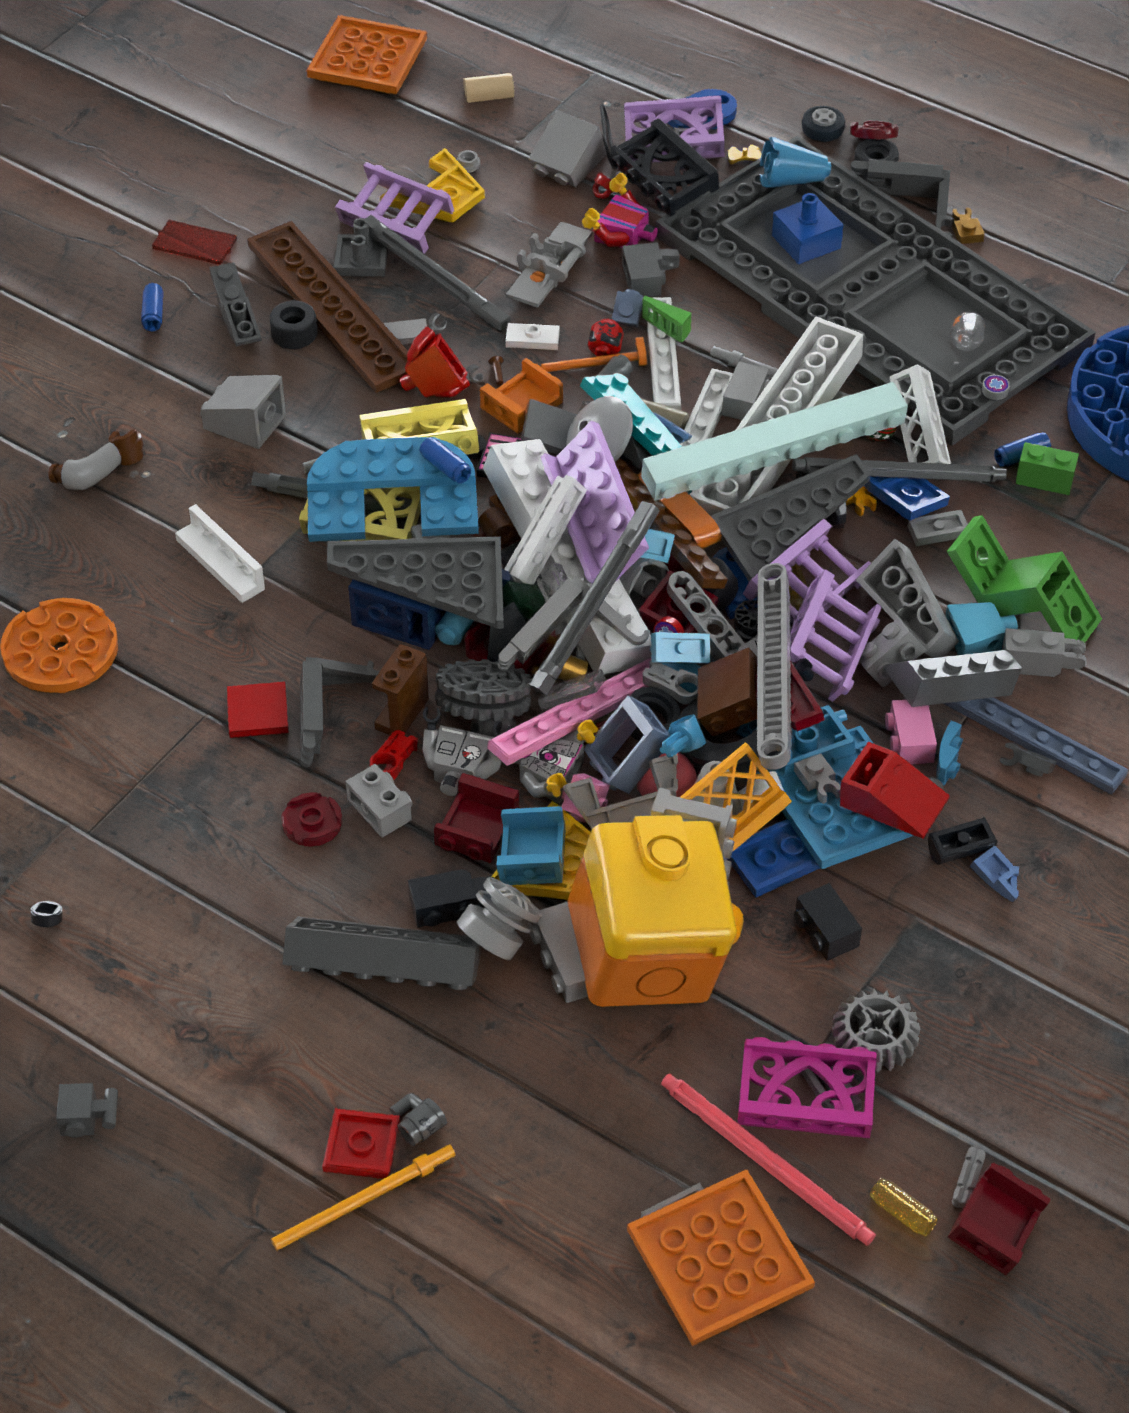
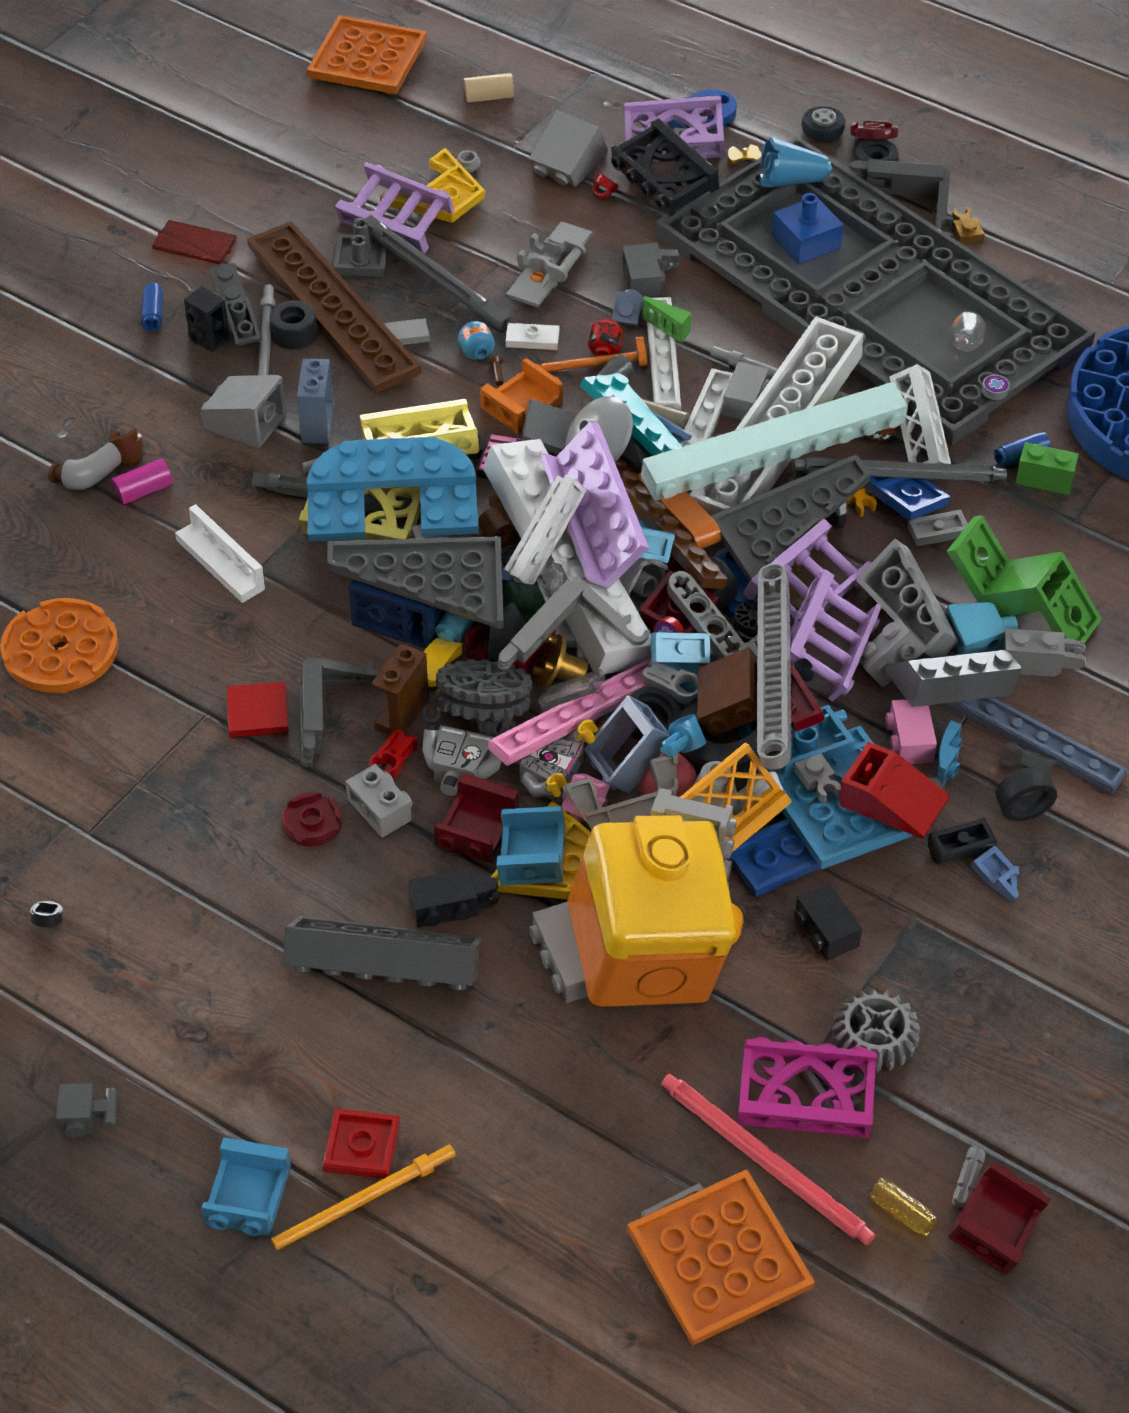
dark grey piece [390,1093,447,1146] -> none
red torso [400,313,483,398] -> none
blue piece [419,437,471,484] -> none
light grey wheel [457,877,542,960] -> none
dark grey piece [529,501,660,695] -> none
torso [582,173,658,248] -> none
black piece [600,104,614,168] -> none
none -> dark pink brick [111,458,173,505]
none -> black brick [184,286,230,352]
none -> dark azure panel [201,1137,291,1236]
none -> light grey bar [258,284,276,375]
none -> sand blue window [297,359,334,444]
none -> yellow slope [424,638,462,687]
none -> dark azure head [458,322,495,360]
none -> black tyre [995,767,1058,821]

